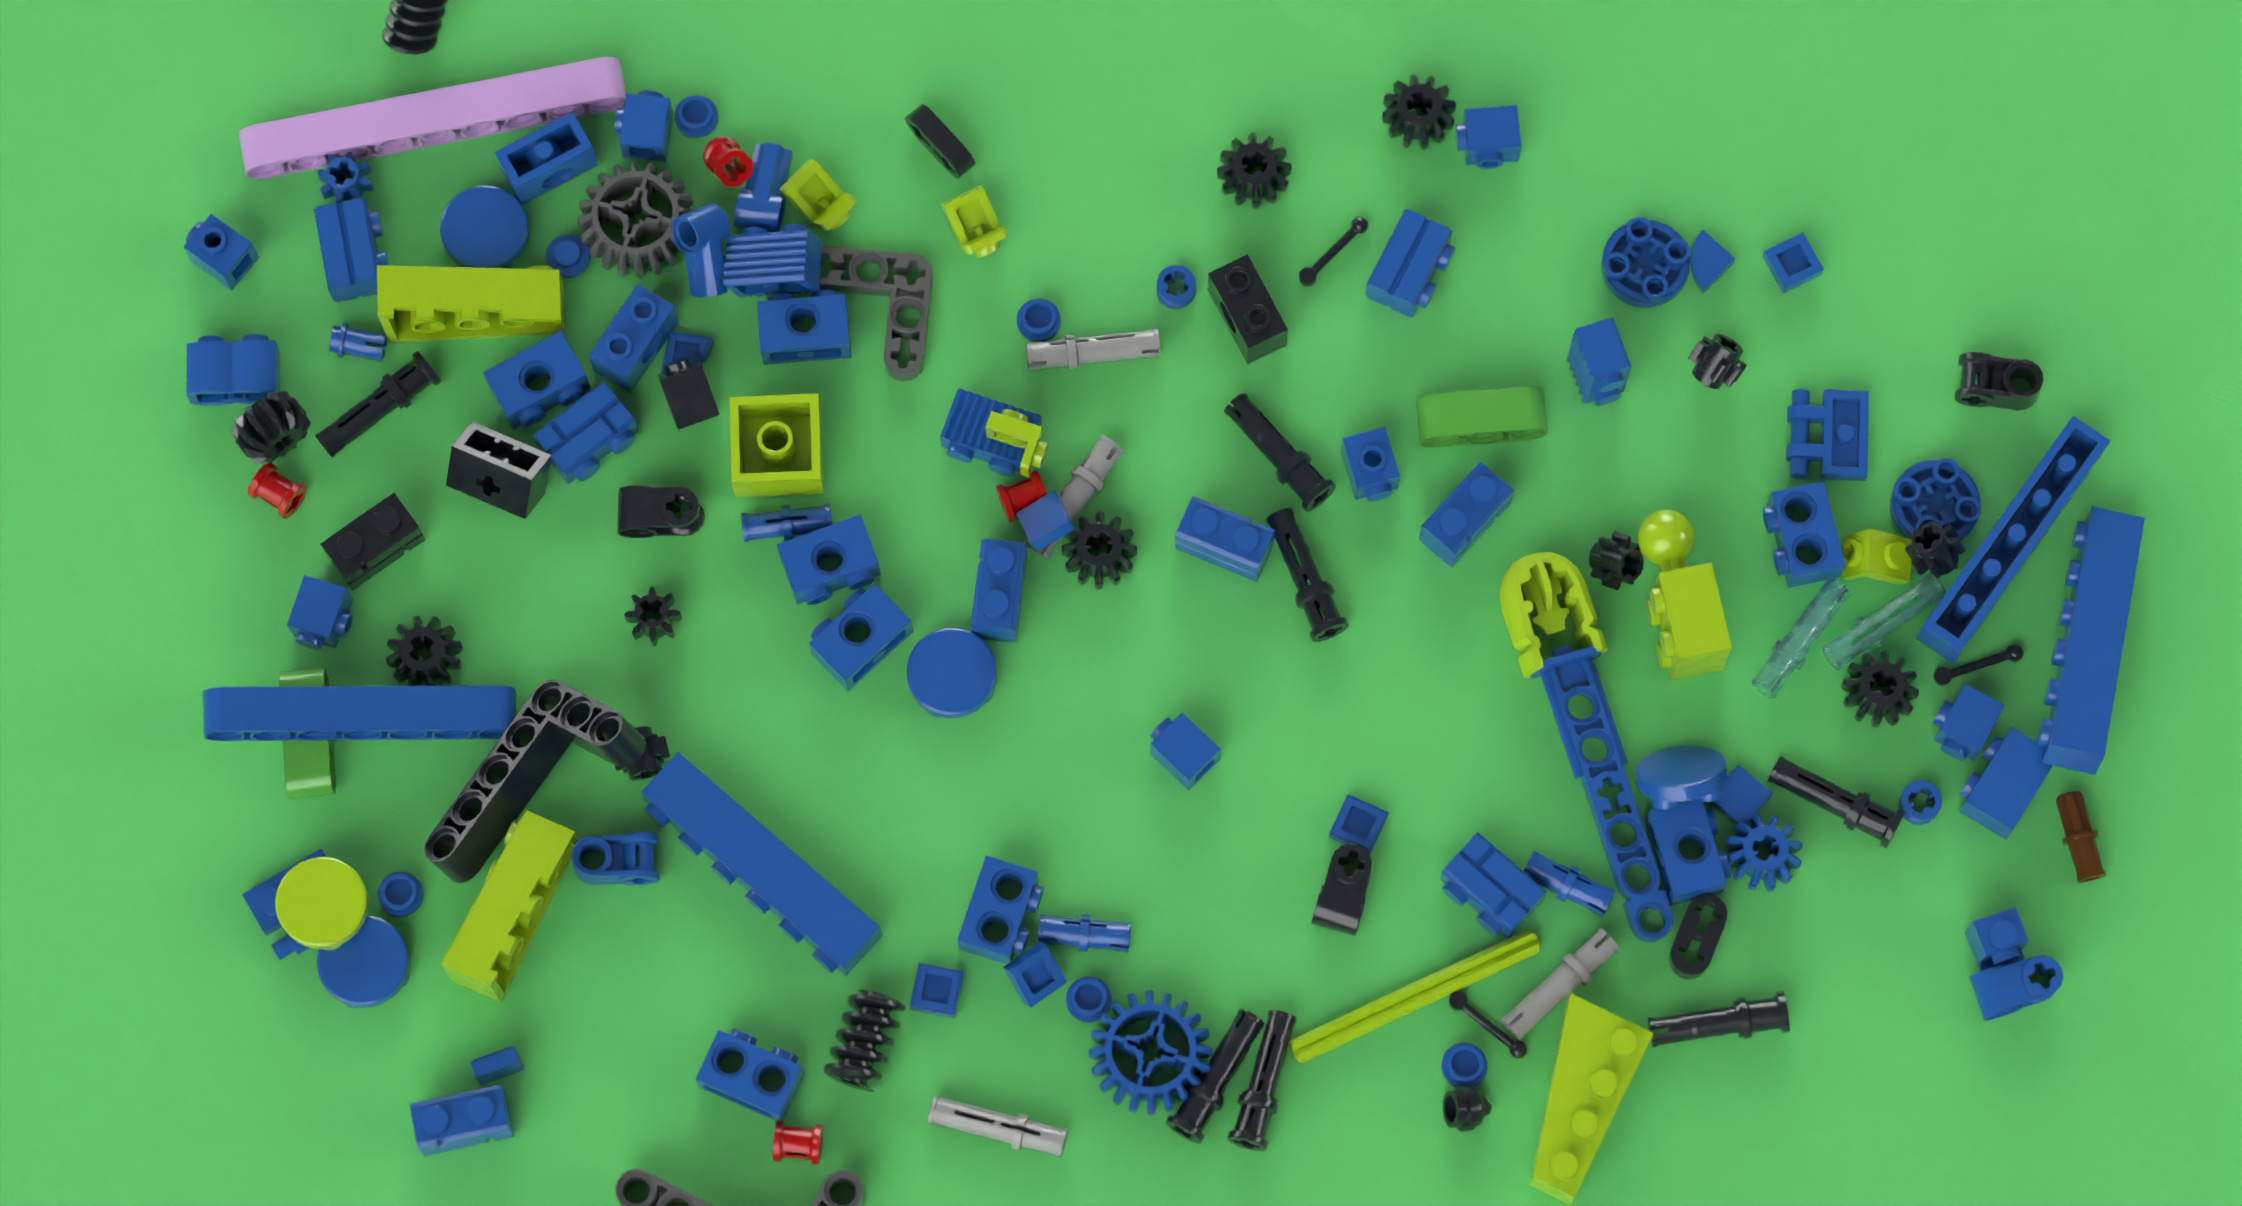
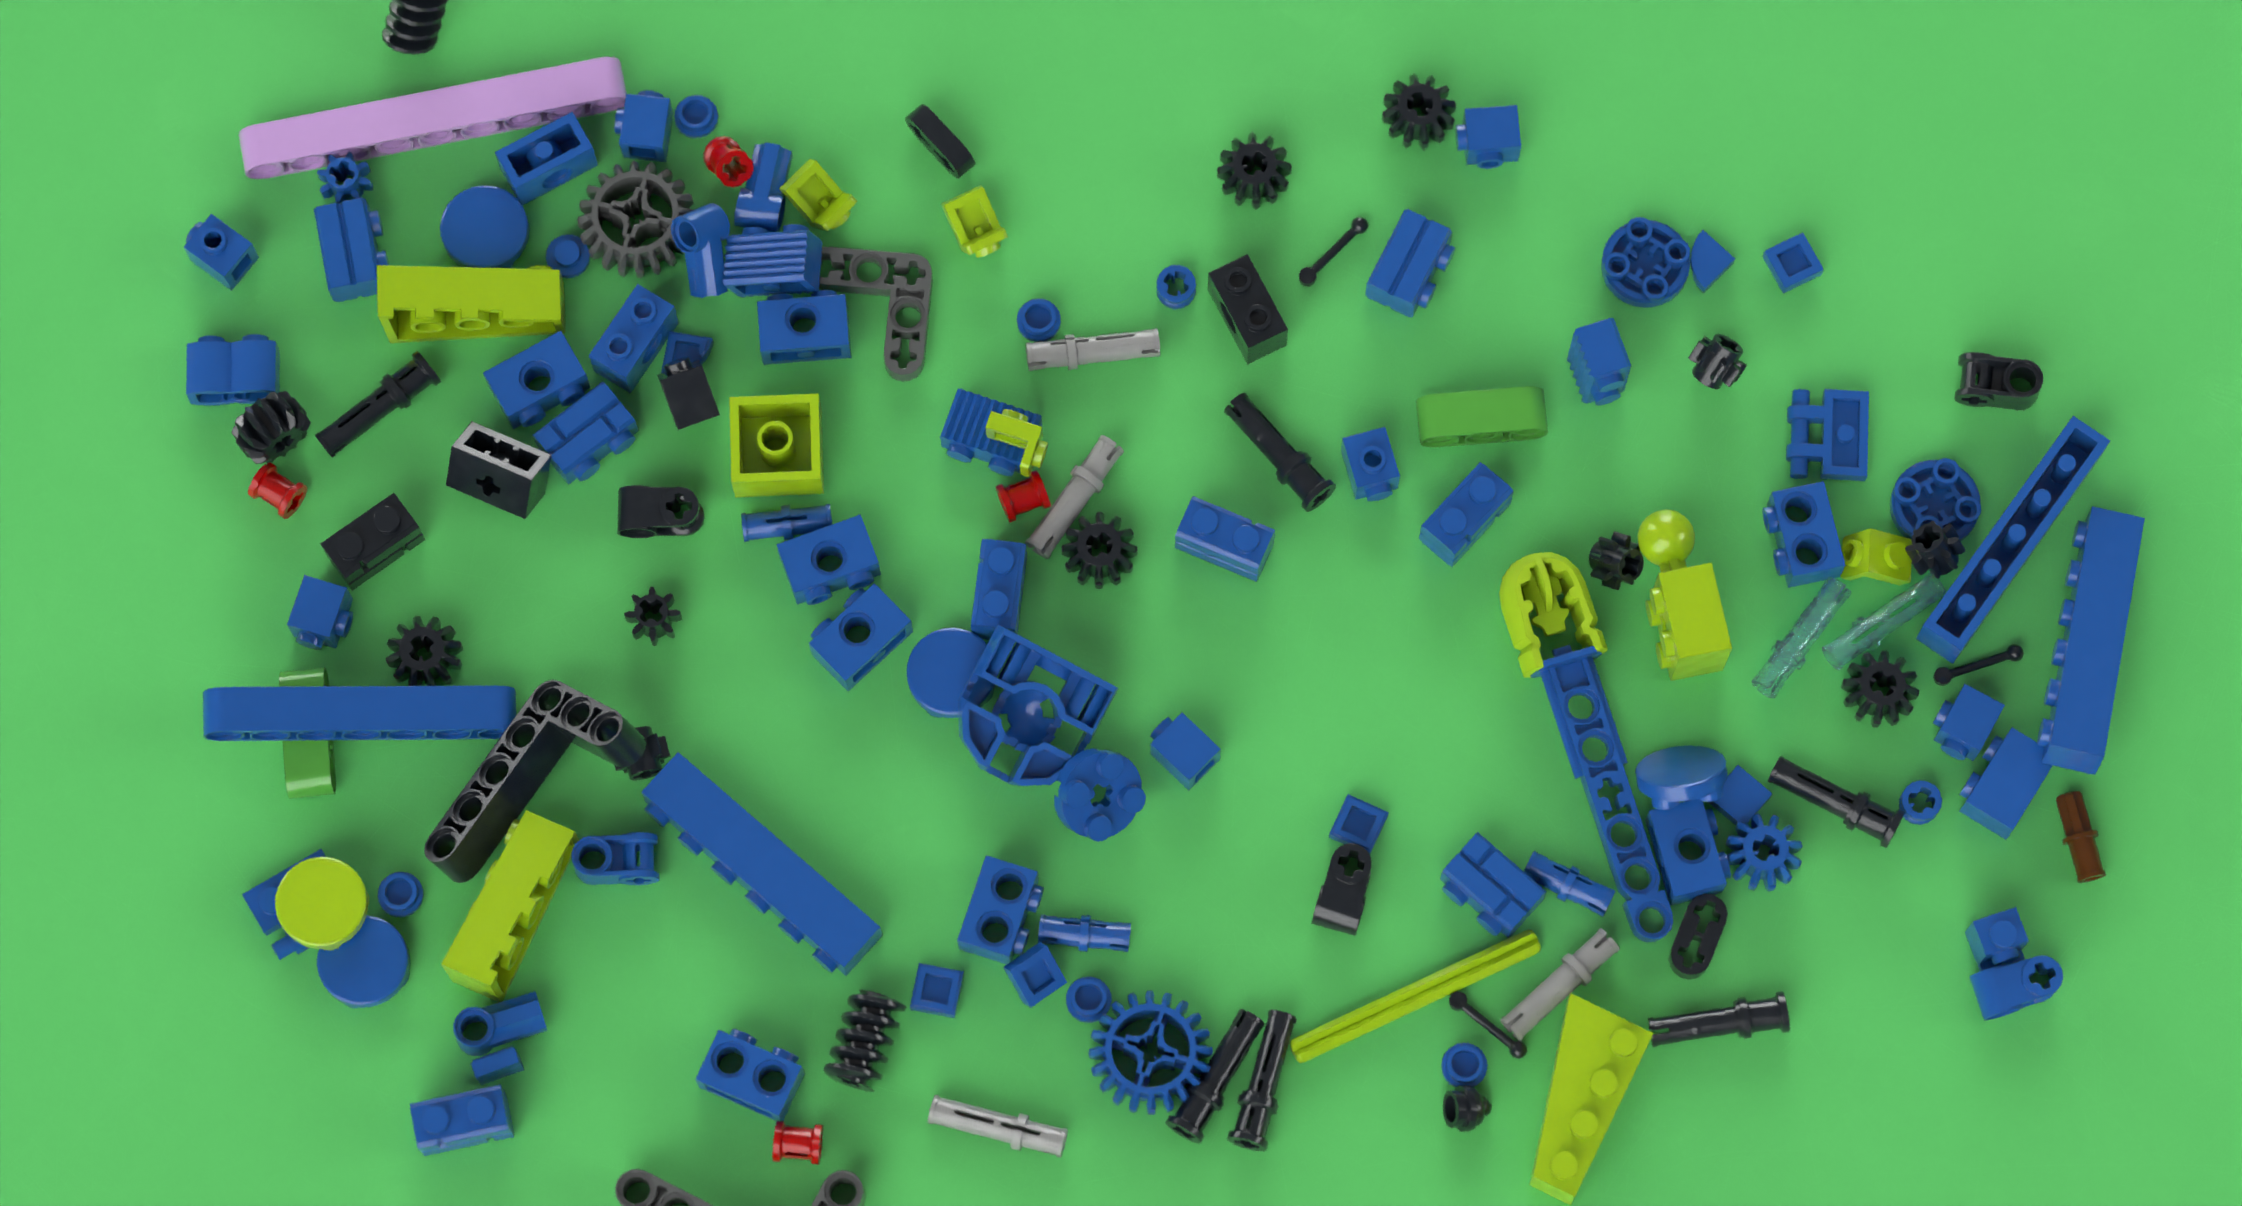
blue pin [329,323,387,361] -> none
blue tile [1017,490,1075,552] -> none
black pin [1266,508,1349,642] -> none
none -> blue piece [453,992,547,1056]
none -> blue connector [958,624,1119,786]
none -> blue plate [1054,748,1146,842]

